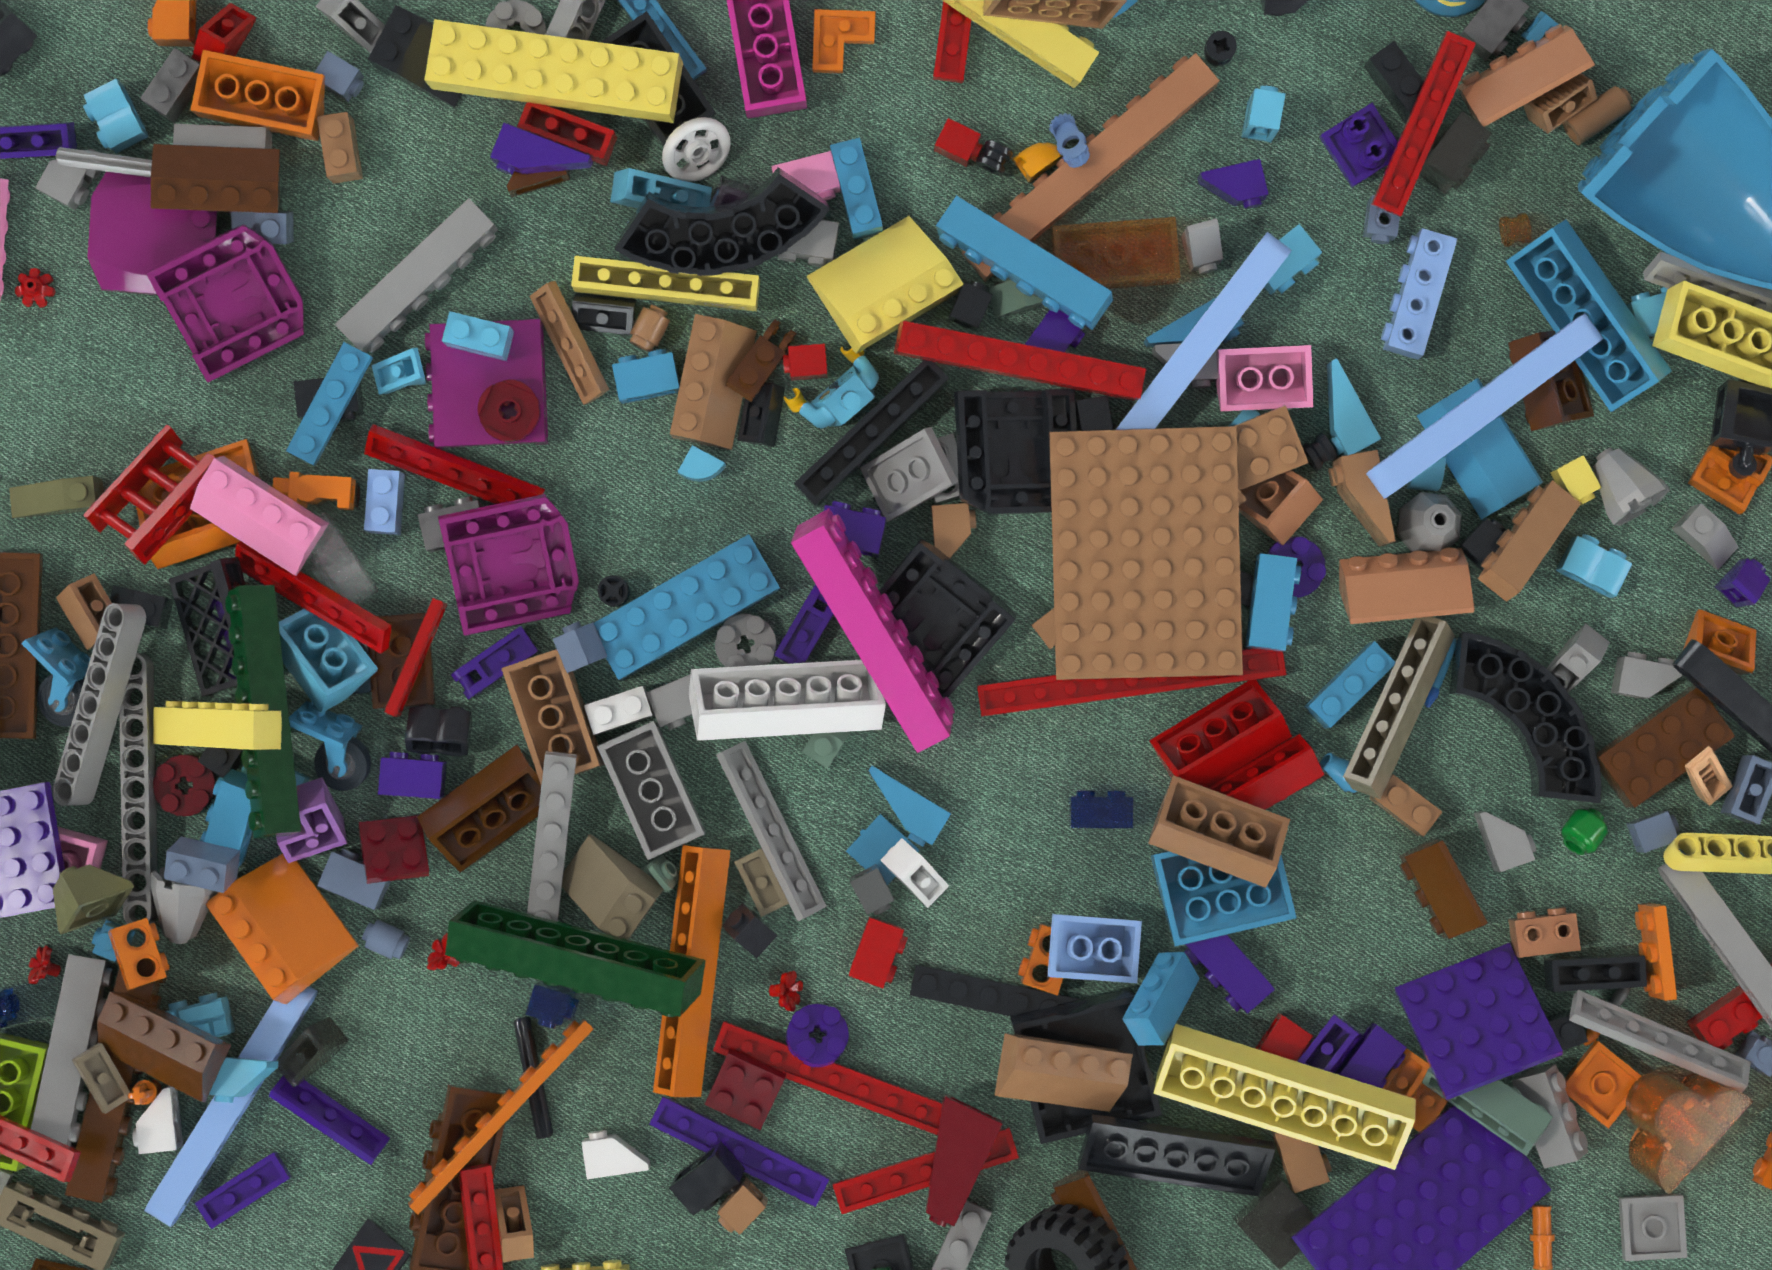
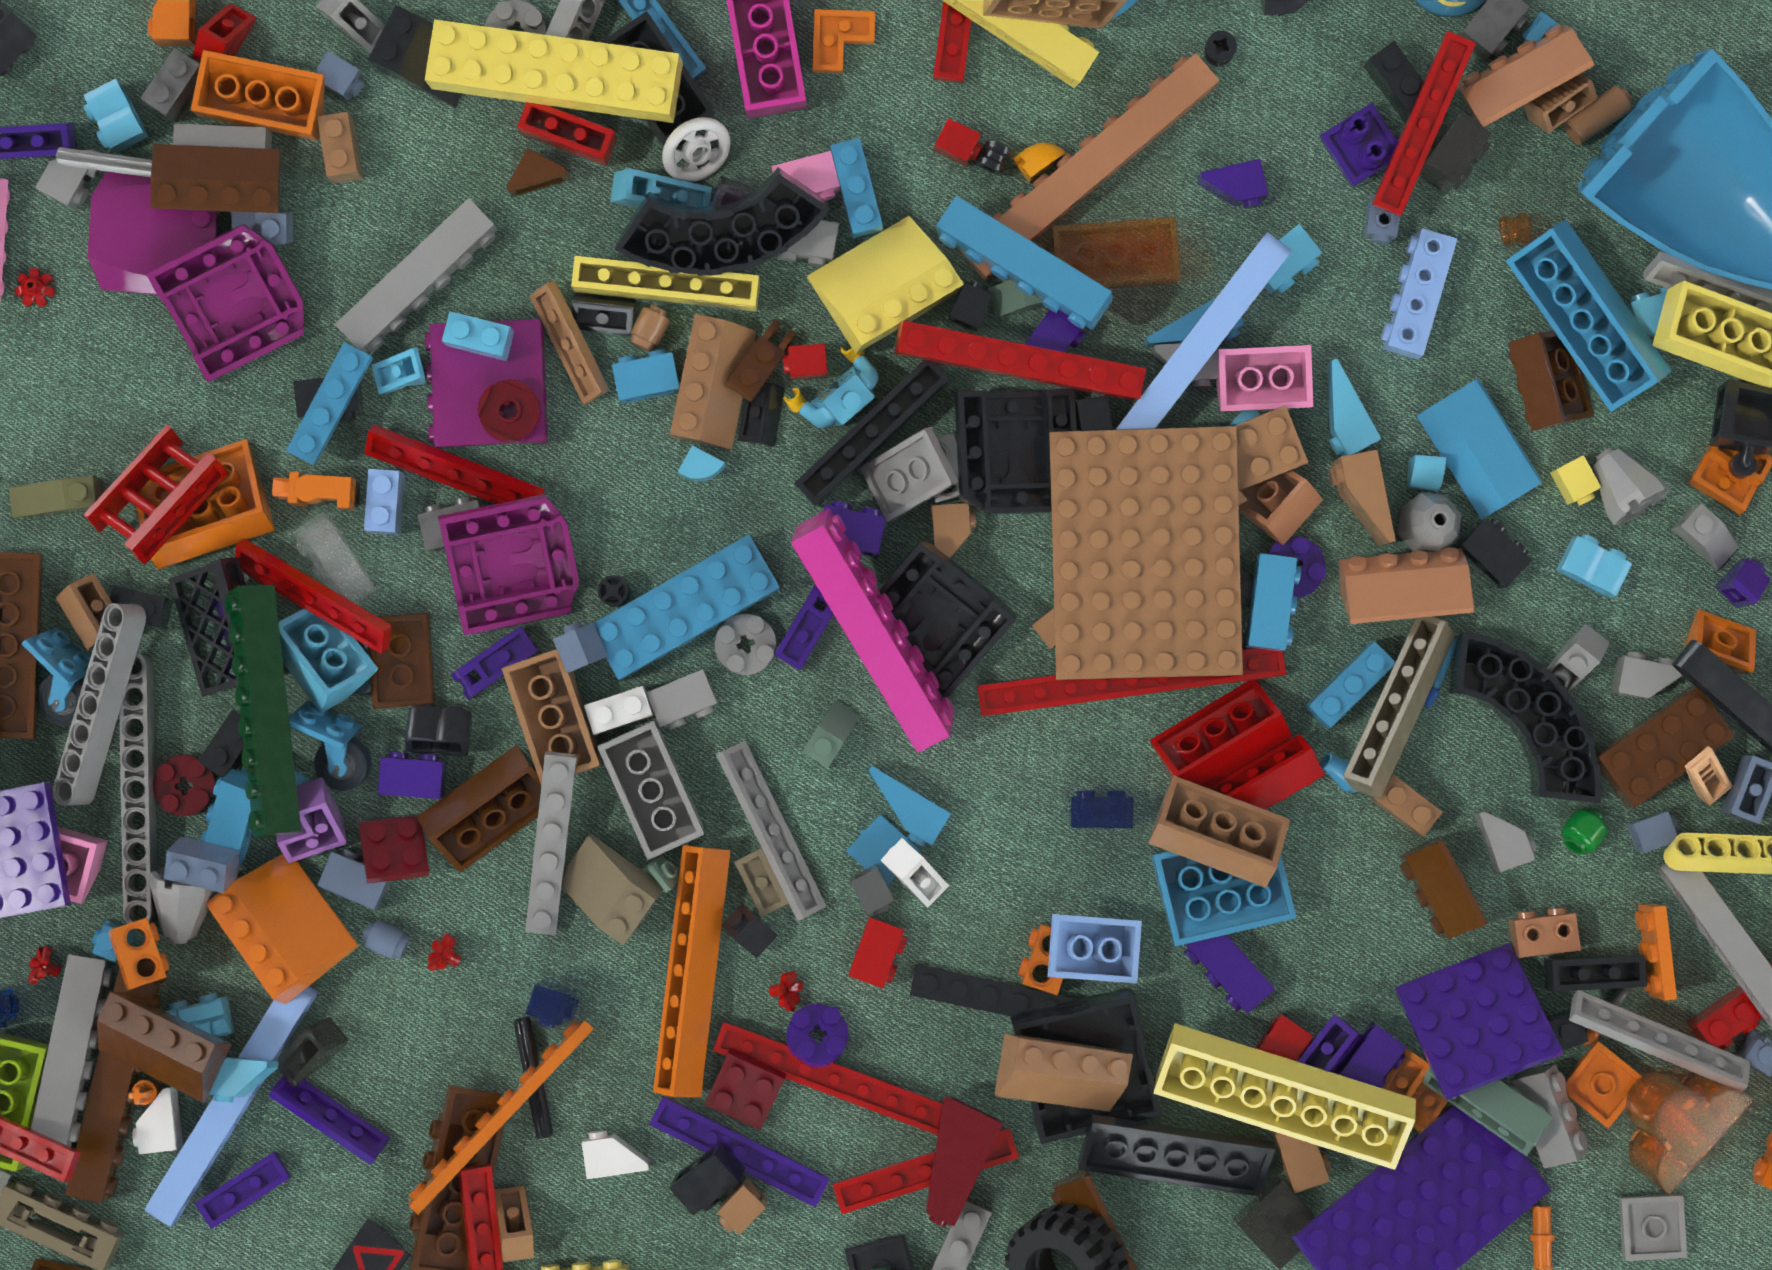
olive slope [53,864,134,934] -> none
dark tan plate [72,1043,130,1114] -> none
light yellow brick [153,701,282,750] -> none
bright pink slope [190,456,329,576] -> none
red tile [384,598,448,717] -> none
dark green brick [445,900,706,1017] -> none
dark purple slope [490,123,593,175] -> none
white brick [689,660,886,741] -> none
medium blue piece [1049,113,1090,168] -> none
dark azure brick [1122,952,1200,1046] -> none
light grey slope [1181,218,1223,274] -> none
medium azure brick [1241,86,1286,143] -> none
black wheel [1302,433,1338,472] -> none
light blue beam [1366,313,1603,499] -> none
medium nougat brick [1477,480,1581,602] -> none

